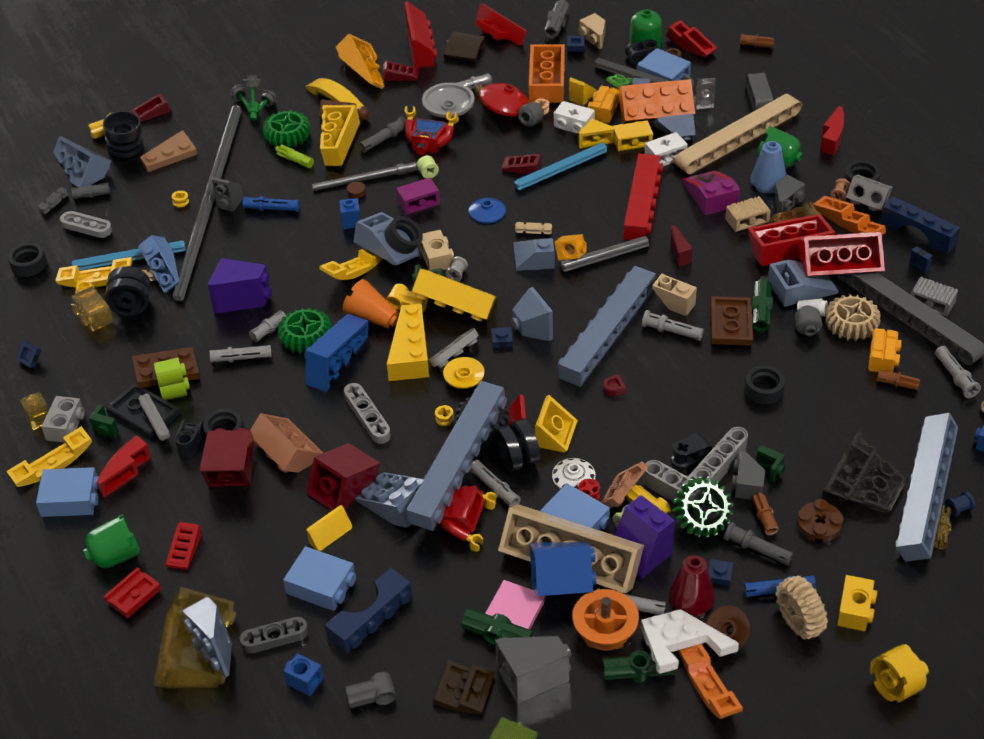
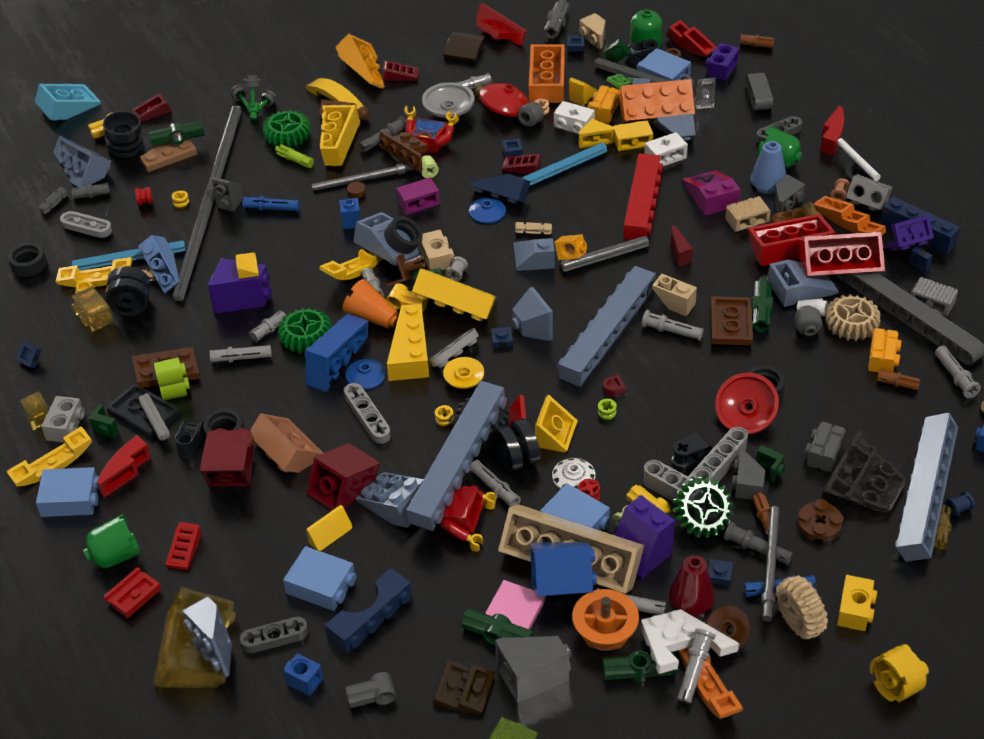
red slope [404,2,437,68] -> none
nougat wing [601,461,648,508] -> none
tan beam [674,94,802,174] -> none
none -> medium azure slope [35,84,101,121]
none -> red wheel [135,186,153,206]
none -> dark green piece [149,120,205,147]
none -> yellow slope [236,252,259,279]
none -> blue dish [345,359,386,390]
none -> light grey pin [361,268,384,296]
none -> reddish brown bracket [379,131,427,172]
none -> reddish brown bracket [386,254,425,287]
none -> dark blue slope [469,174,531,204]
none -> dark blue plate [502,138,523,157]
none -> lime bush [598,399,617,419]
none -> dark green bracket [603,39,630,63]
none -> light grey pin [676,628,716,704]
none -> dark purple brick [705,43,739,80]
none -> red dish [715,373,779,435]
none -> dark grey beam [756,116,802,144]
none -> flat silver bar [761,506,780,621]
none -> dark grey brick [804,422,846,472]
none -> white bar [837,138,881,181]
none -> dark purple bracket [883,215,934,251]

